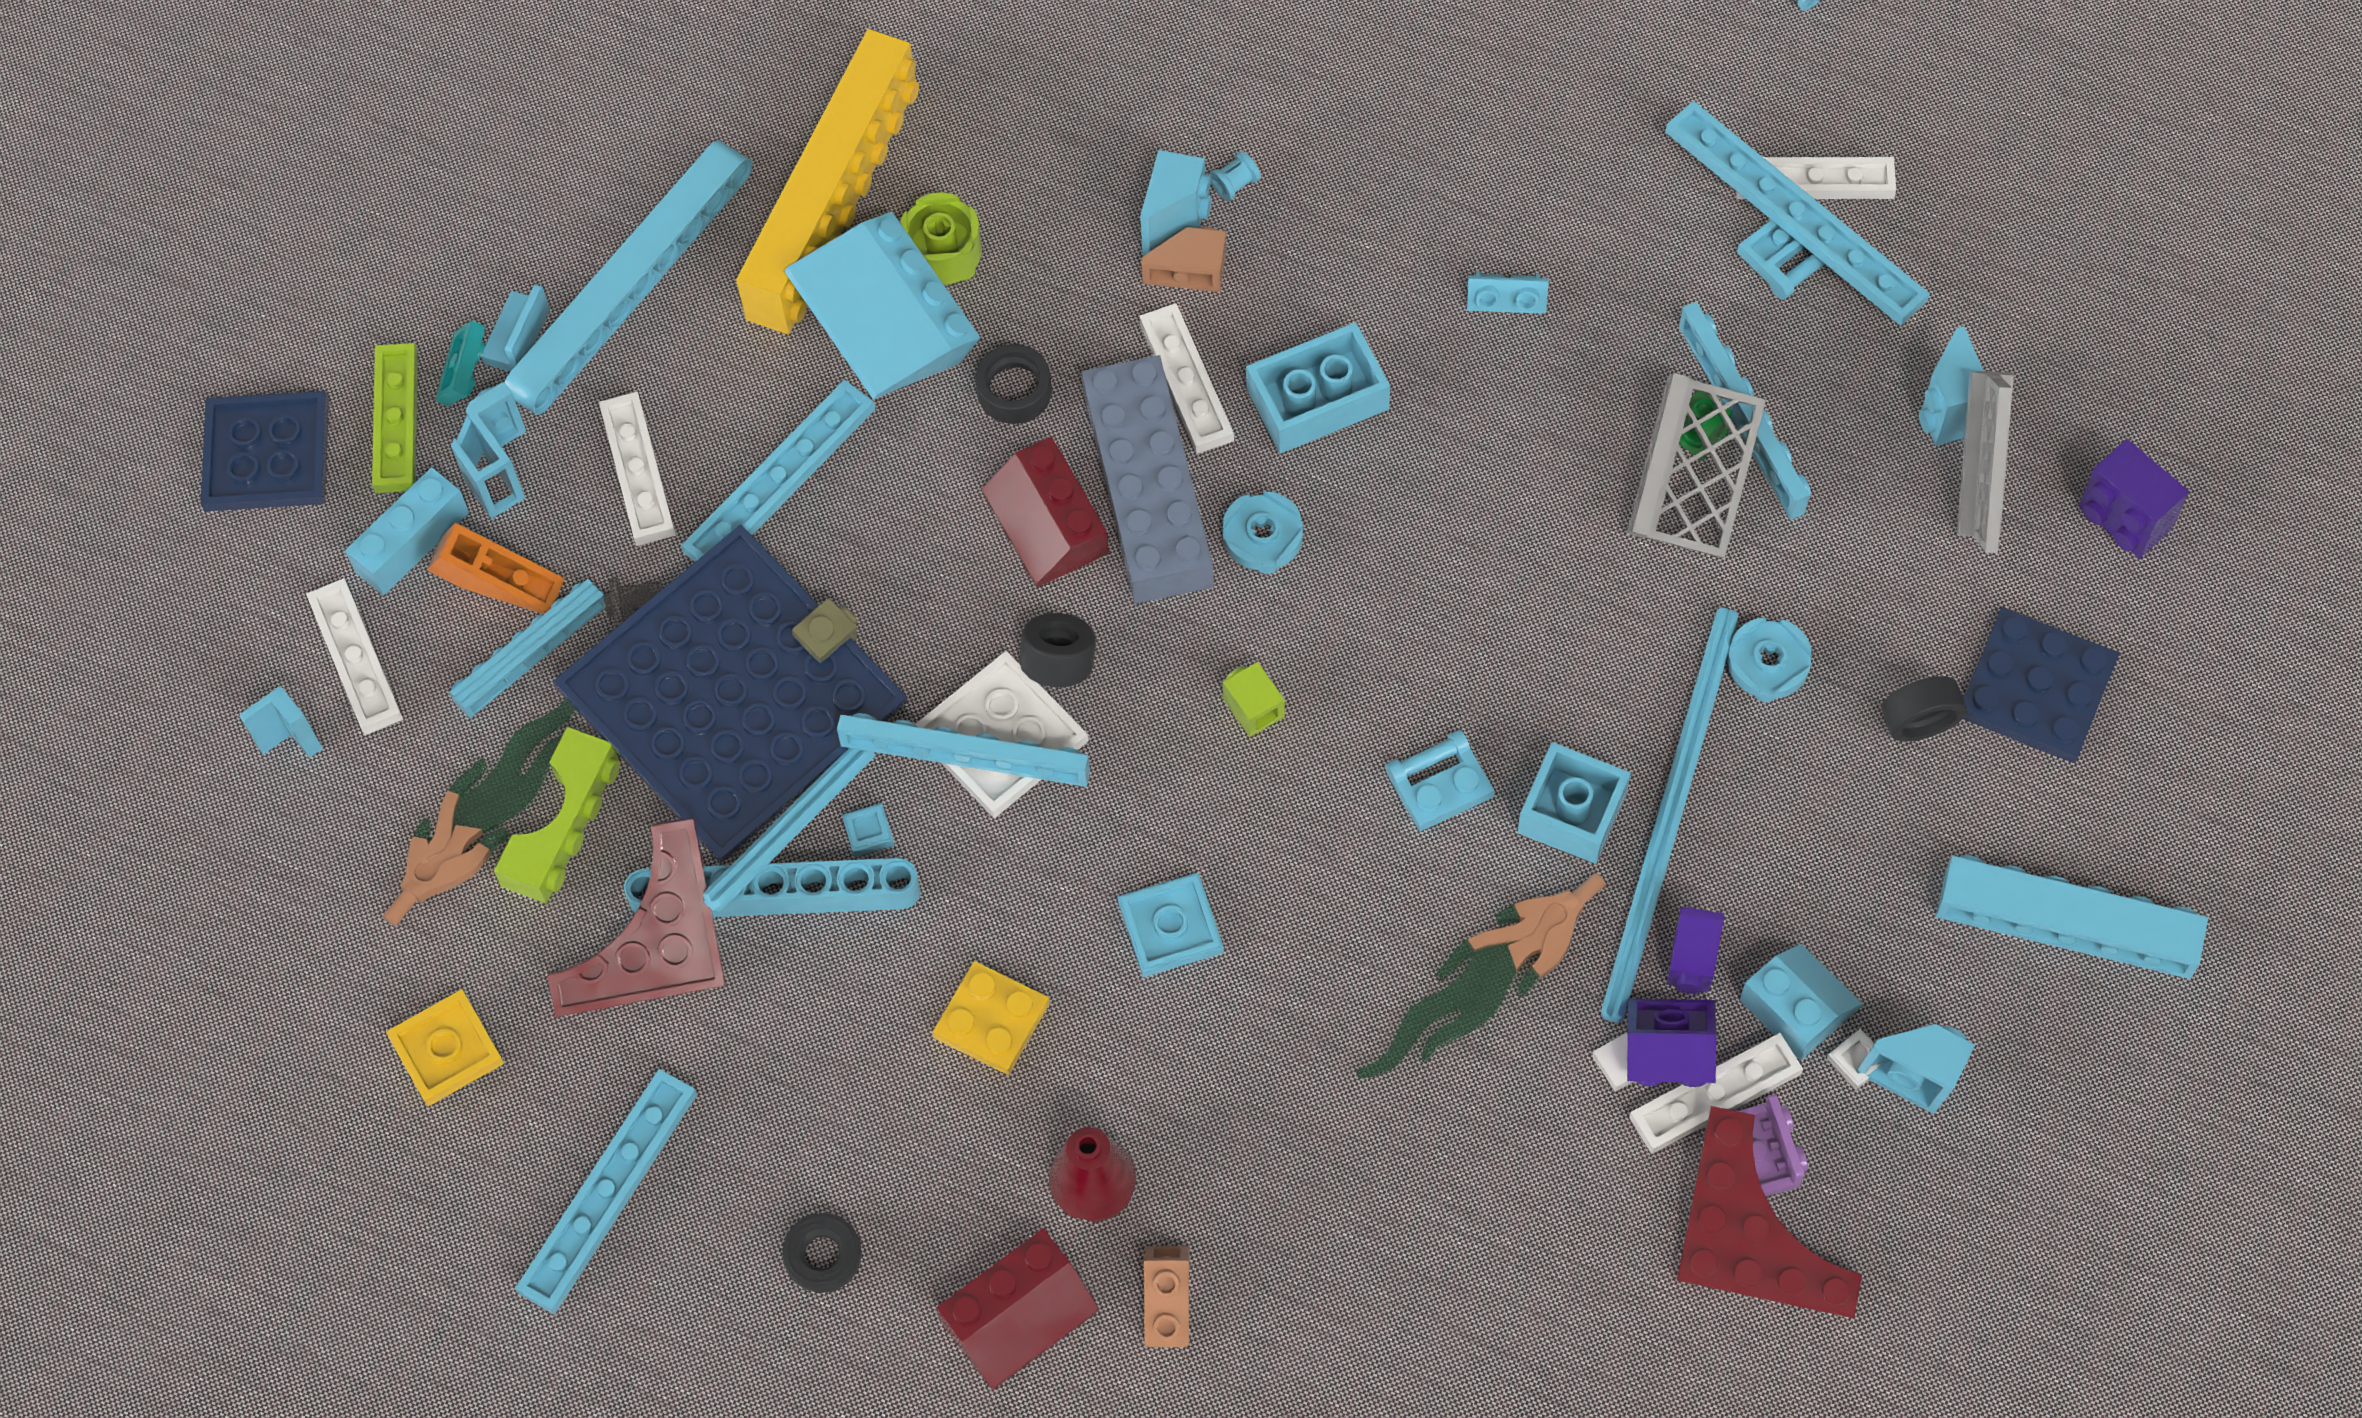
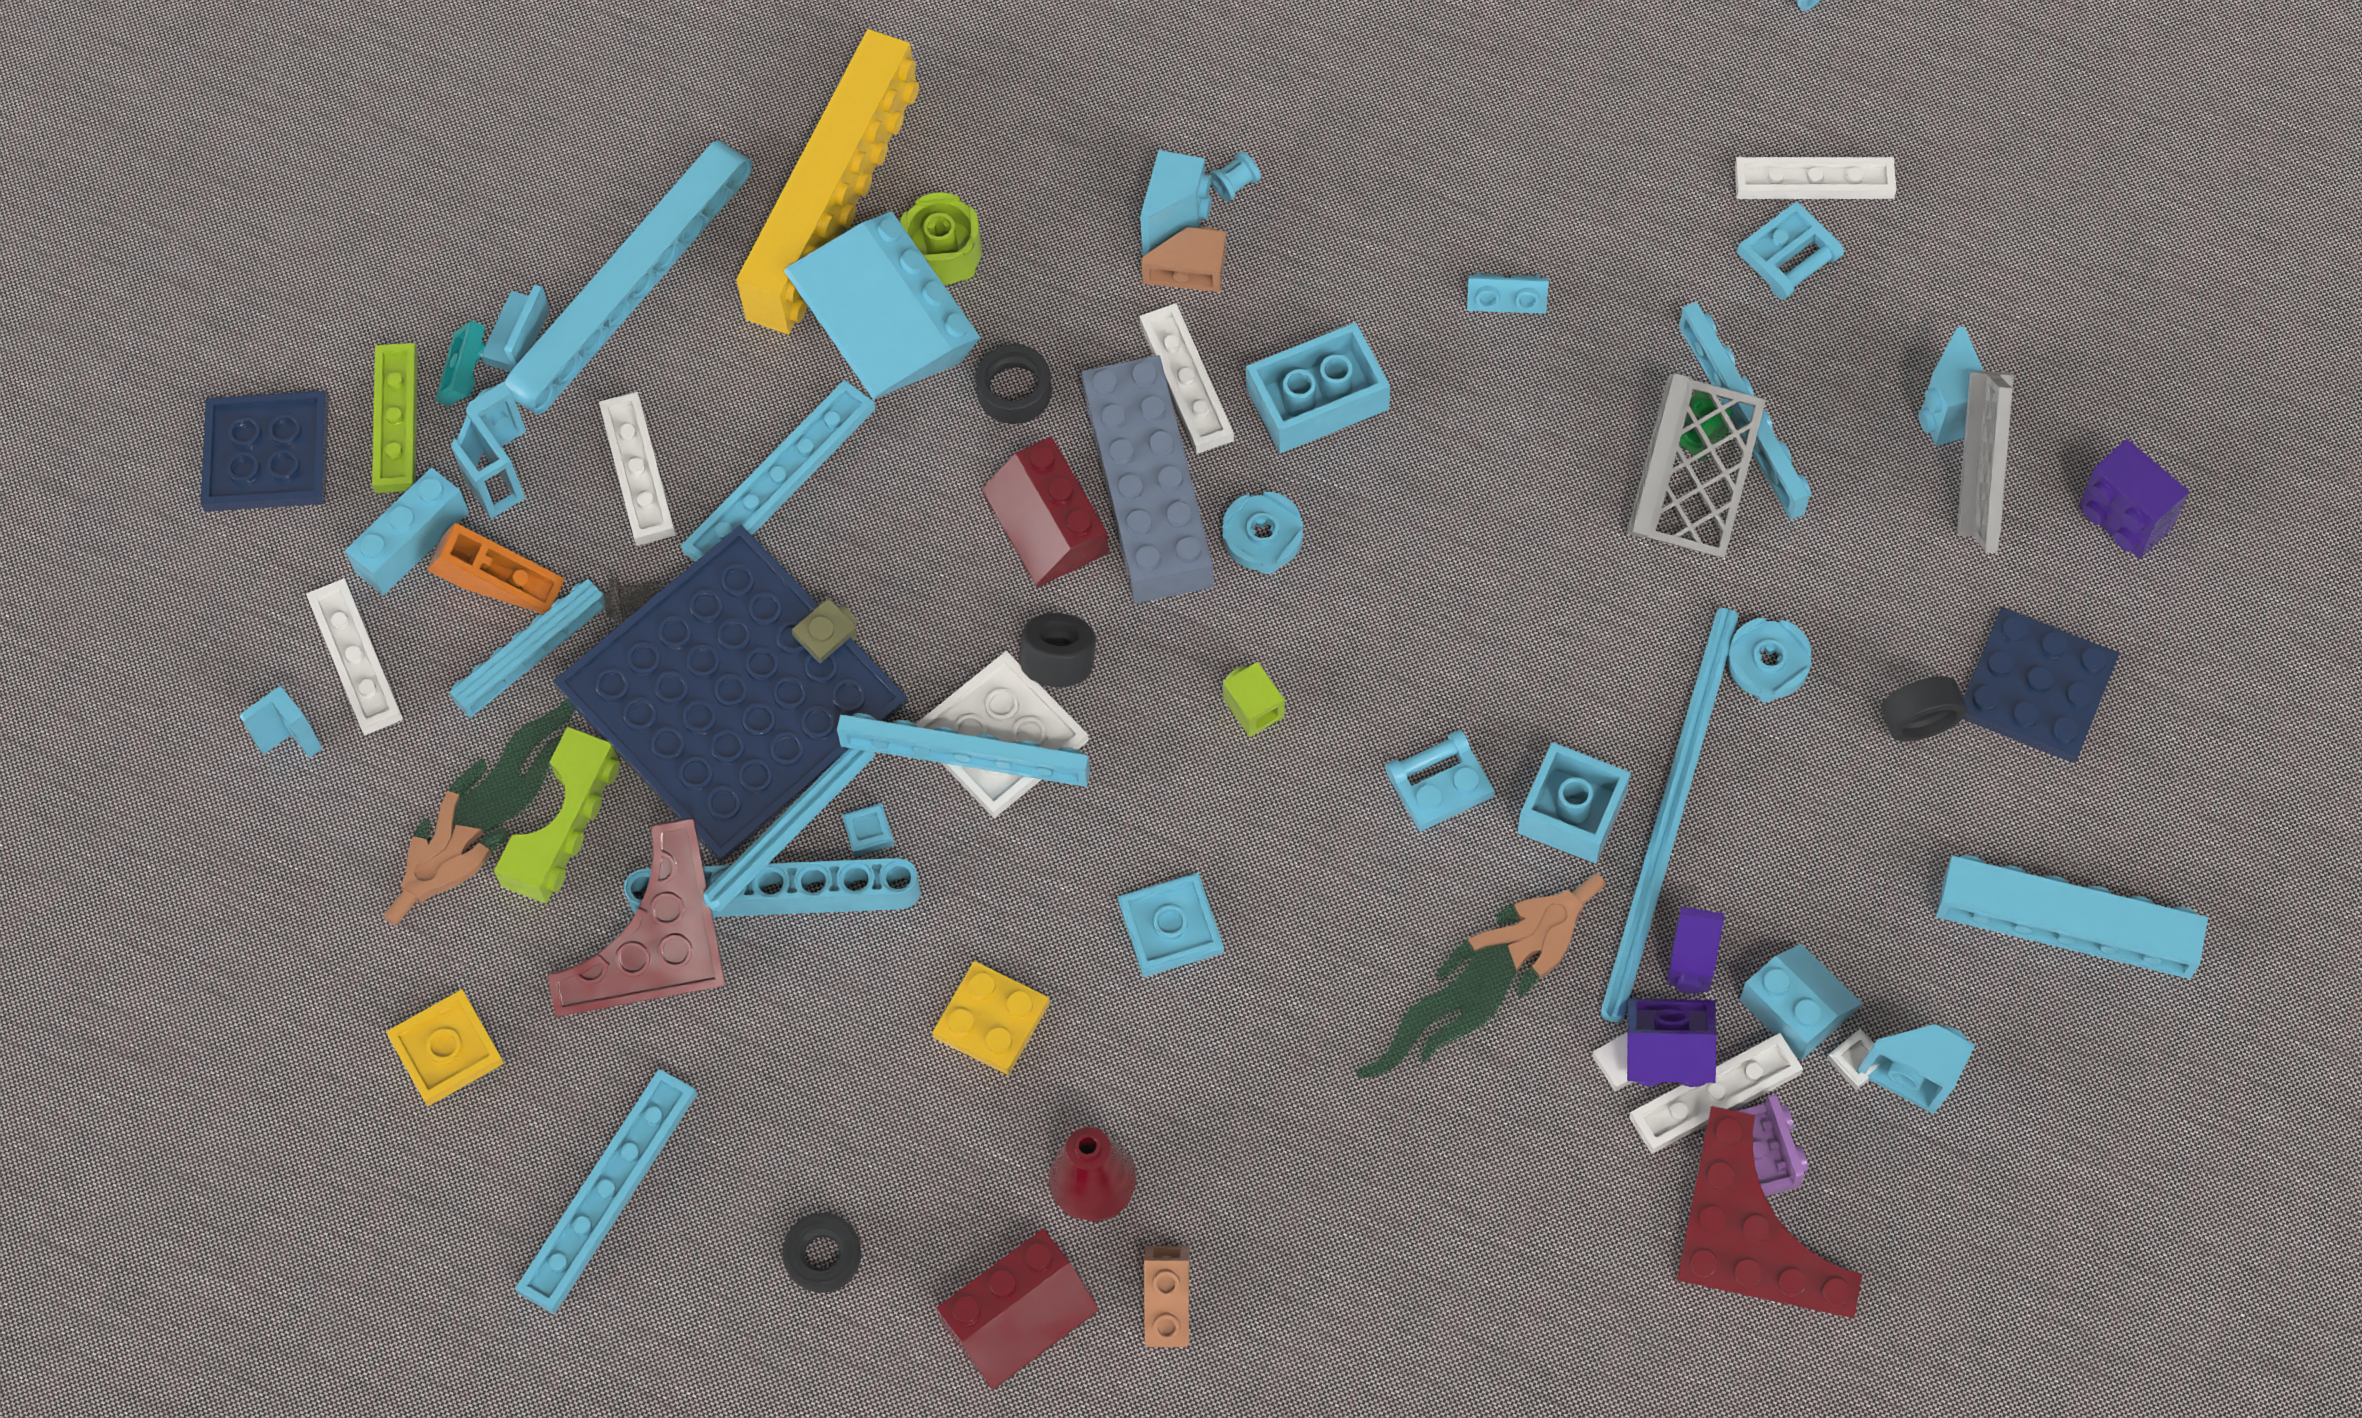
medium azure plate [1665,101,1930,326] -> none

